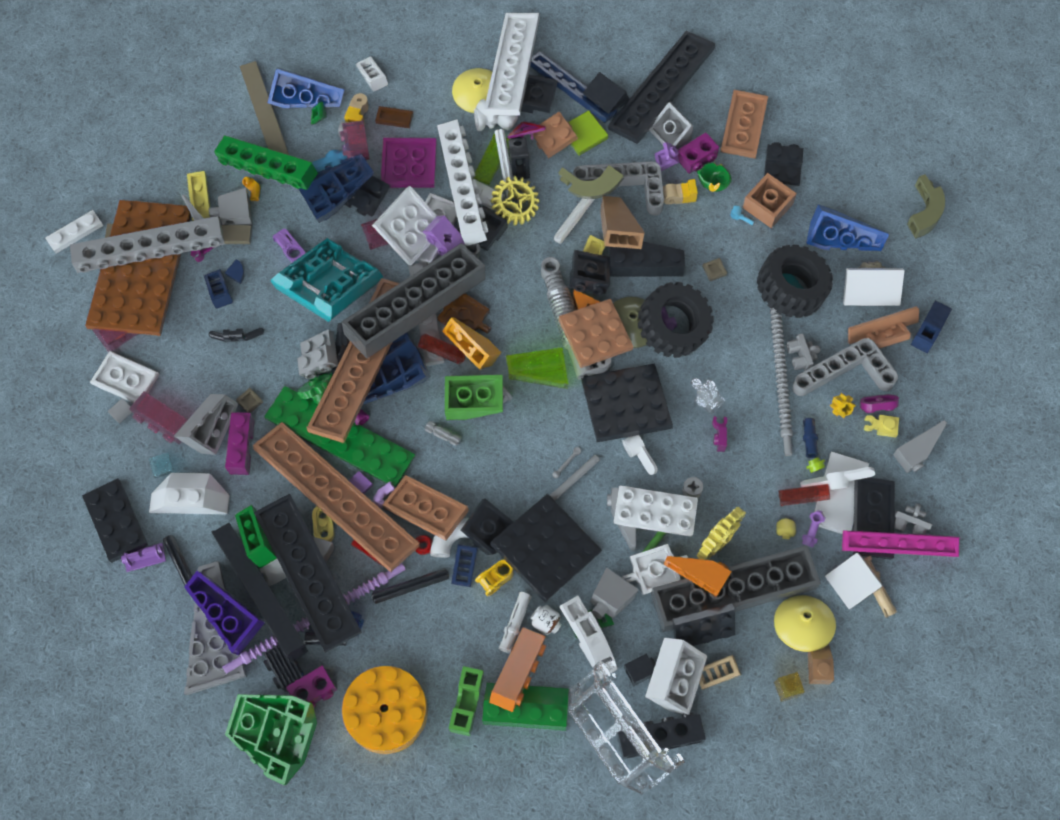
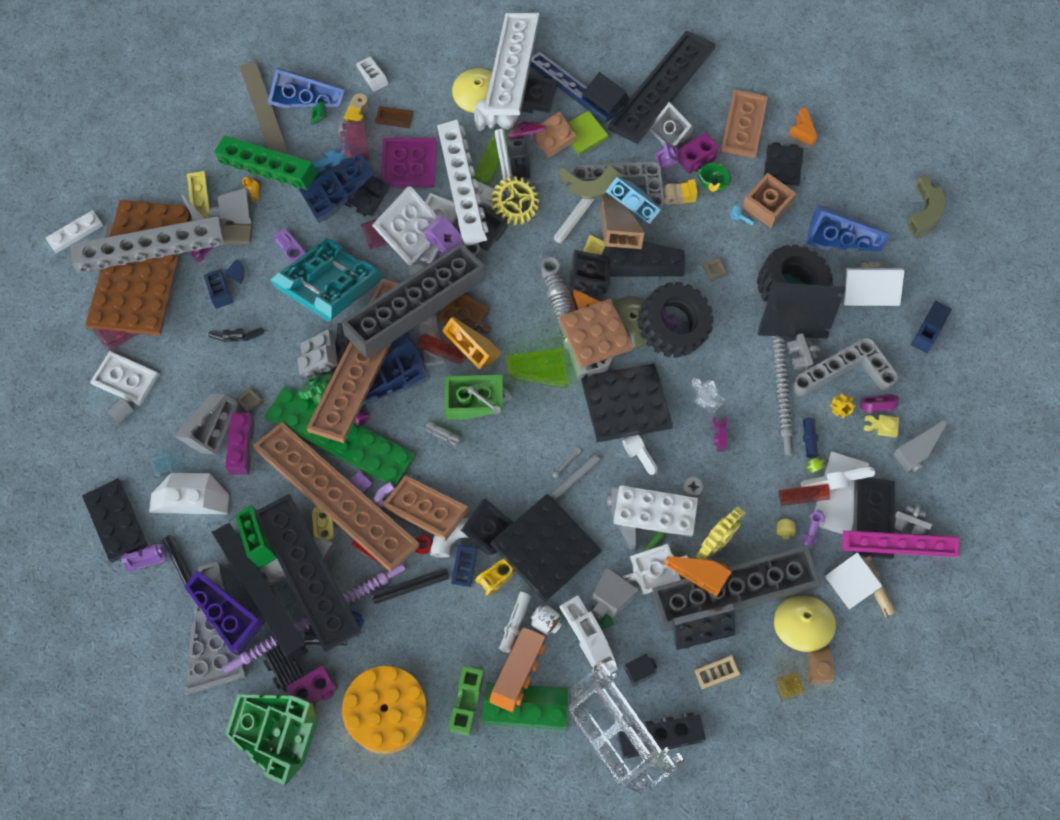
clear pink brick [129,391,187,445] -> none
white brick [645,638,707,715] -> none
nougat bracket [848,307,919,349] -> none
none -> light grey hinge [468,386,501,414]
none -> medium azure slope [606,176,661,224]
none -> black door [757,283,846,339]
none -> orange slope [789,107,818,146]

